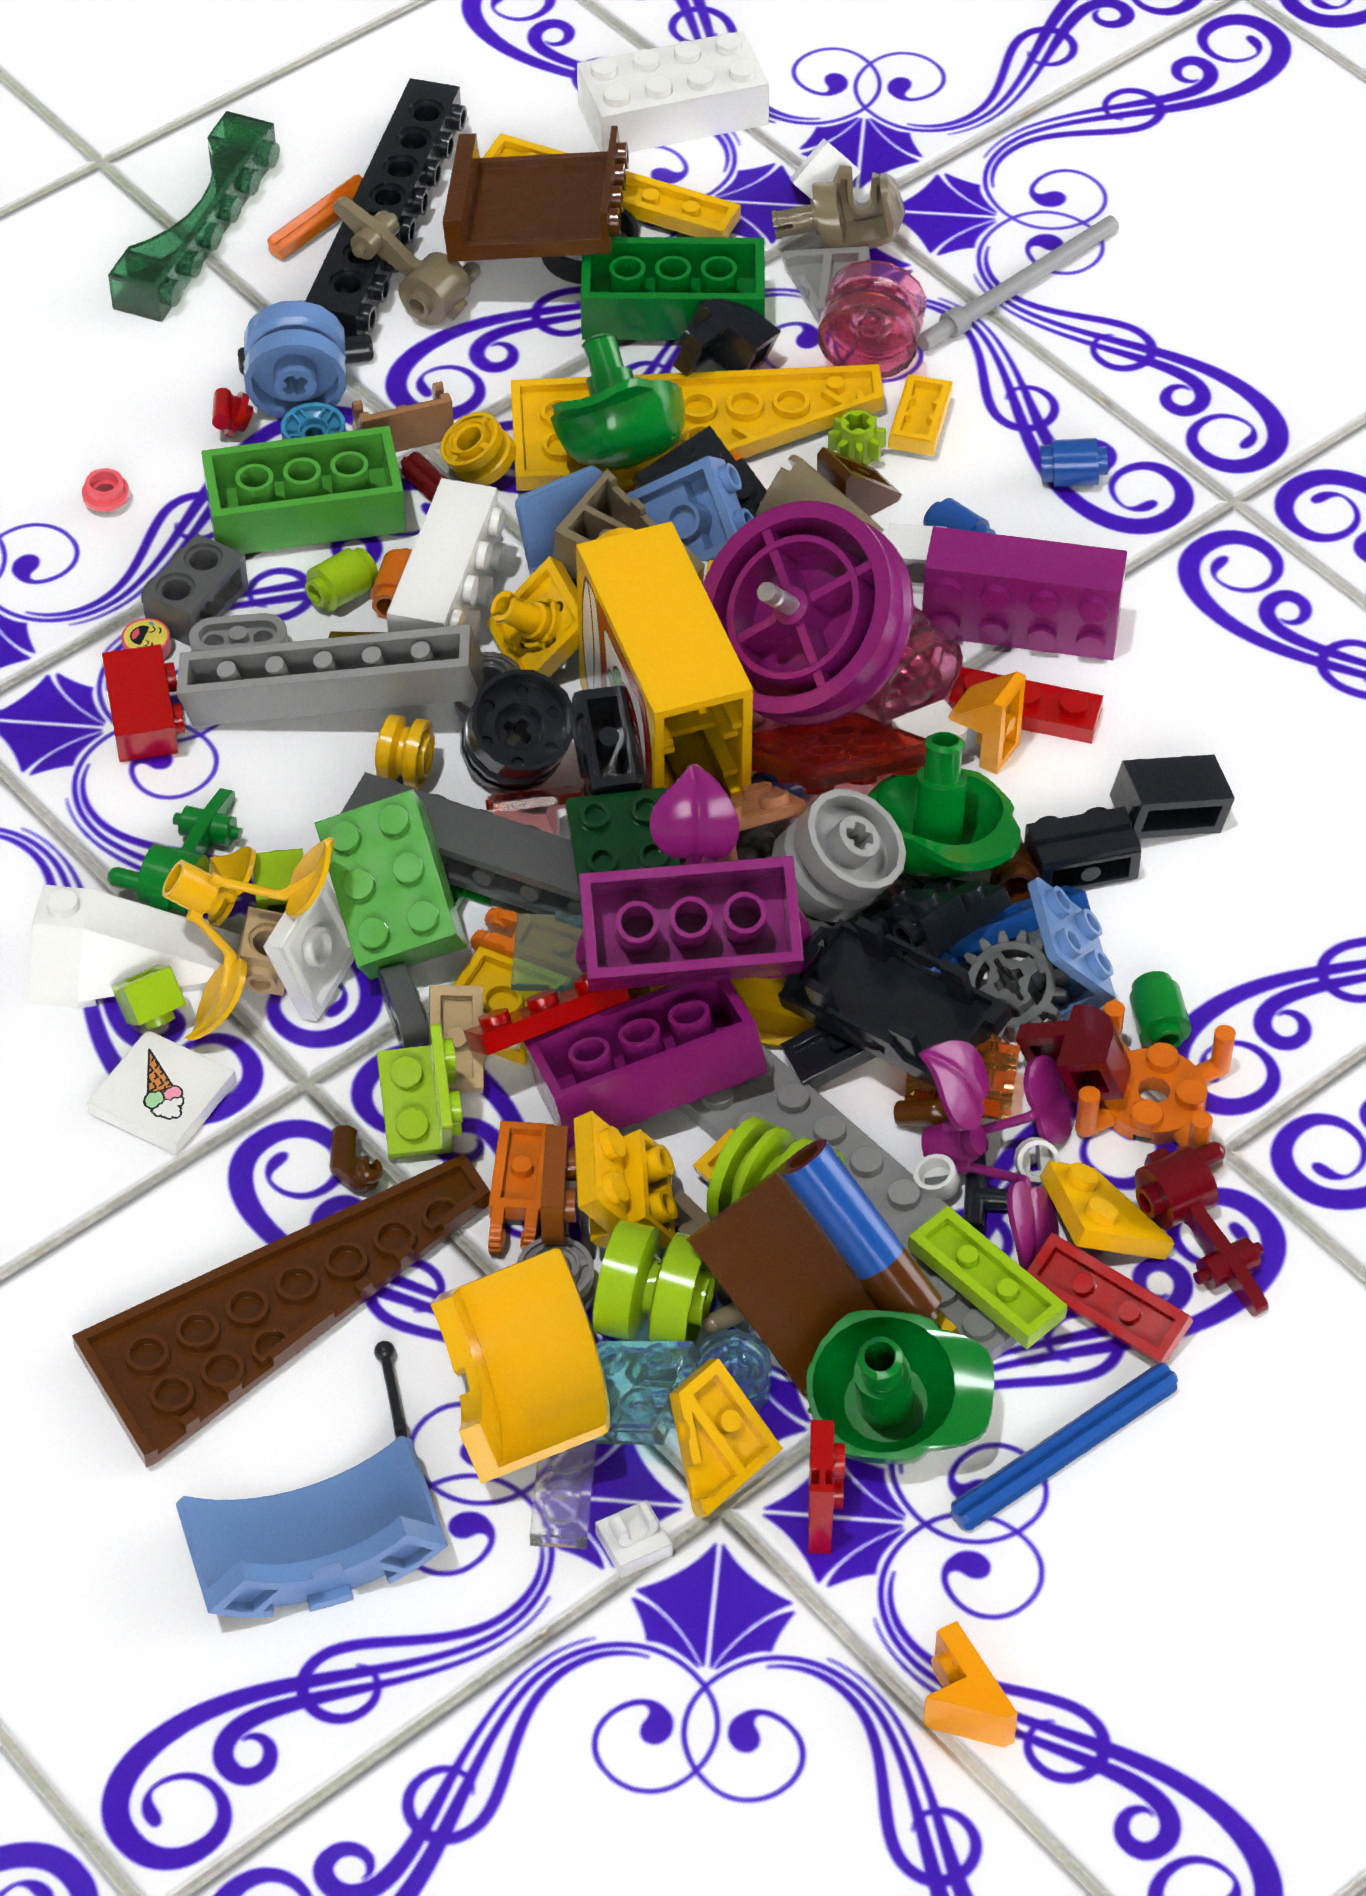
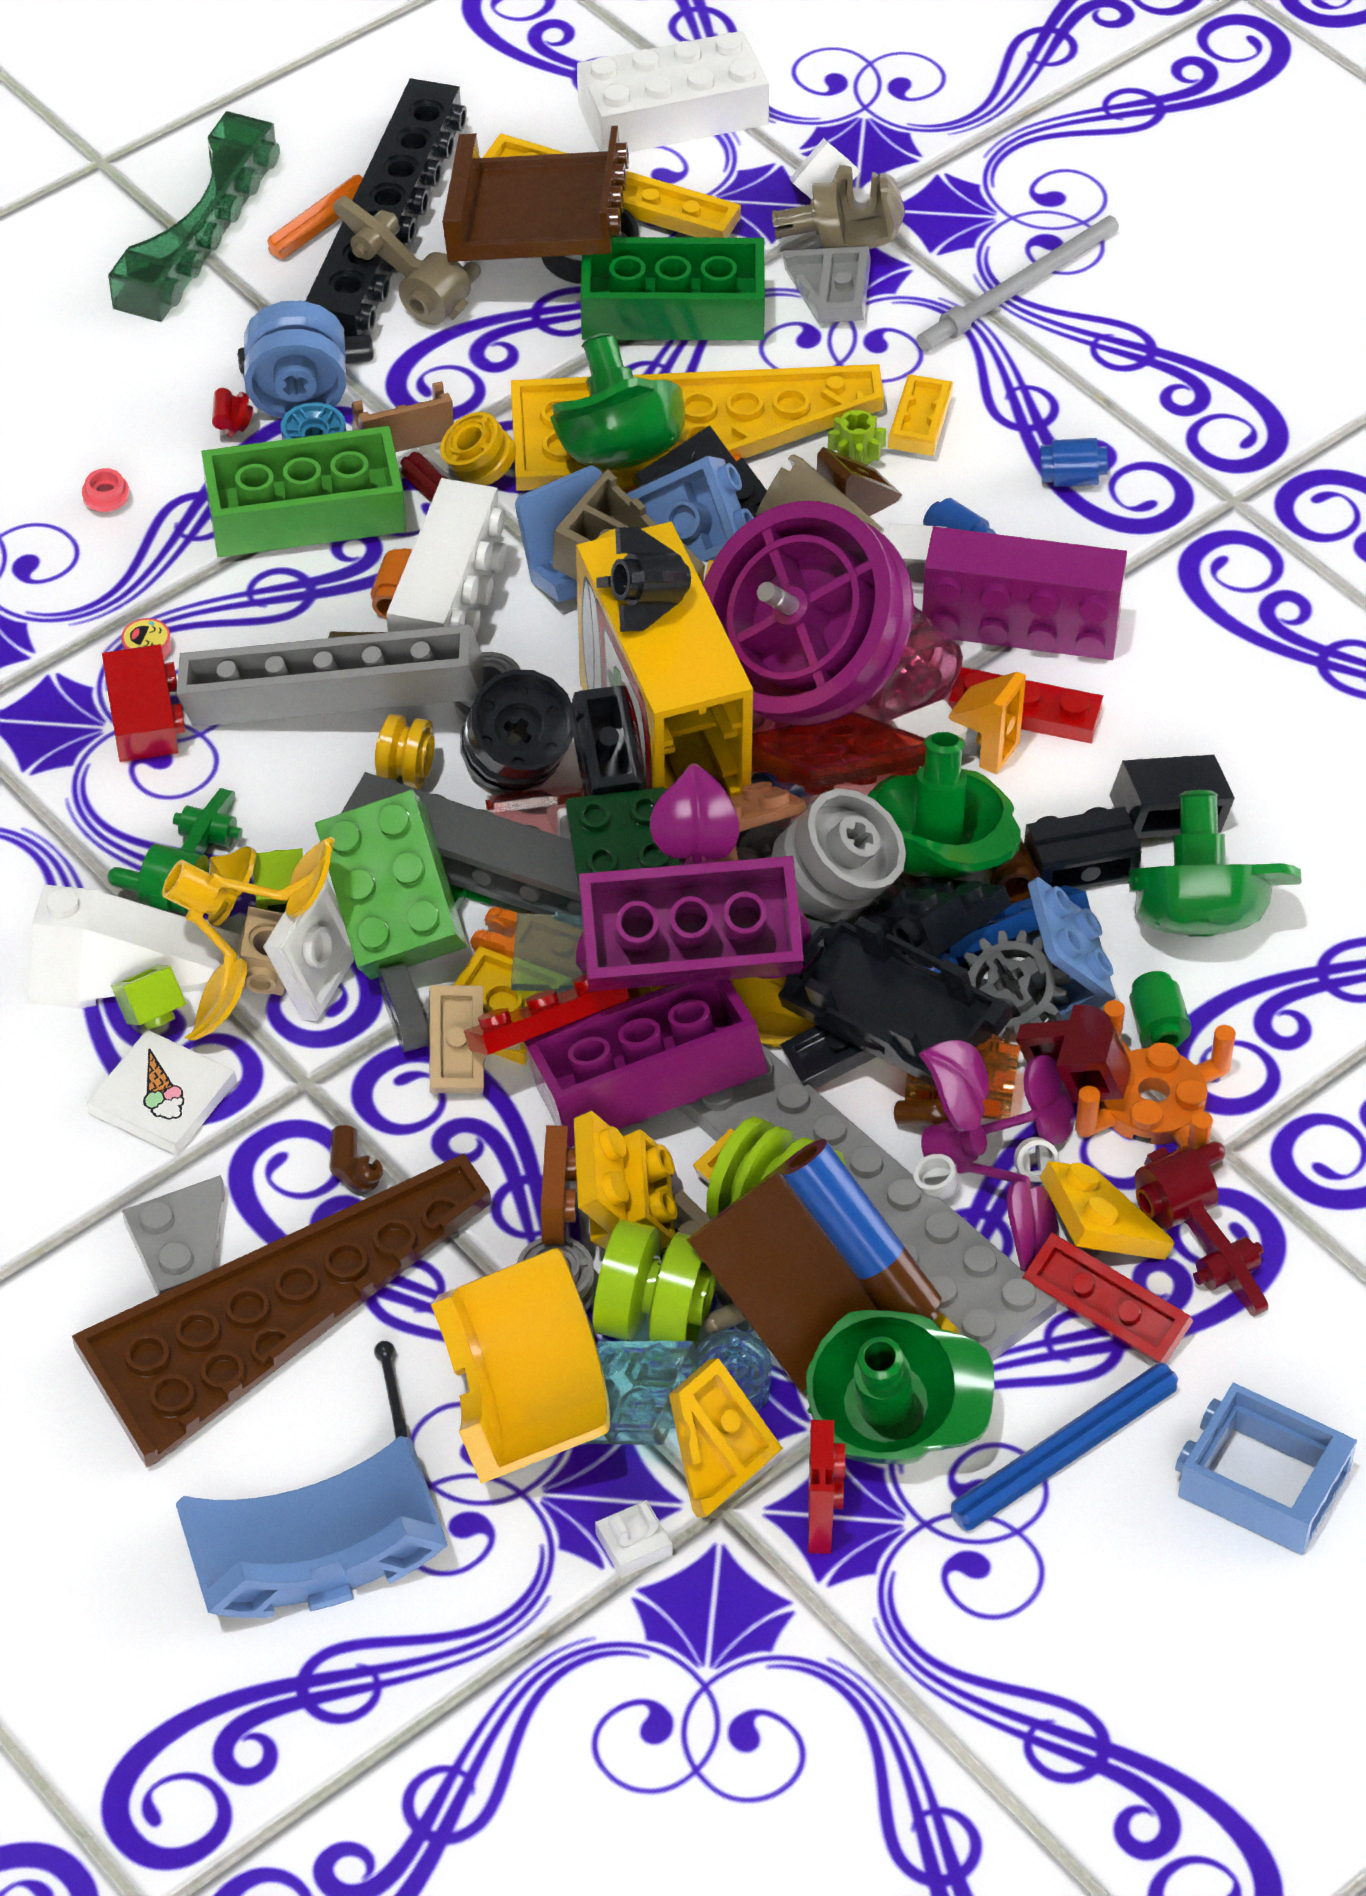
dark grey brick [141,533,249,646] -> none
light grey plate [189,613,288,652] -> none
lime brick [305,548,378,612] -> none
lime bracket [377,1023,463,1160] -> none
yellow plate [486,556,579,677] -> none
orange hinge [488,1120,554,1254] -> none
clear plate [529,1440,597,1549] -> none
black brick [672,299,781,377] -> none
clear pink wheel [818,260,927,378] -> none
lime plate [908,1205,1067,1349] -> none
light orange slope [923,1621,1018,1748] -> none
black piece [963,1139,1008,1233] -> none
none -> light grey wing [122,1175,225,1296]
none -> black brick [596,527,691,632]
none -> green piece [1126,790,1302,937]
none -> medium blue window [1175,1382,1357,1555]

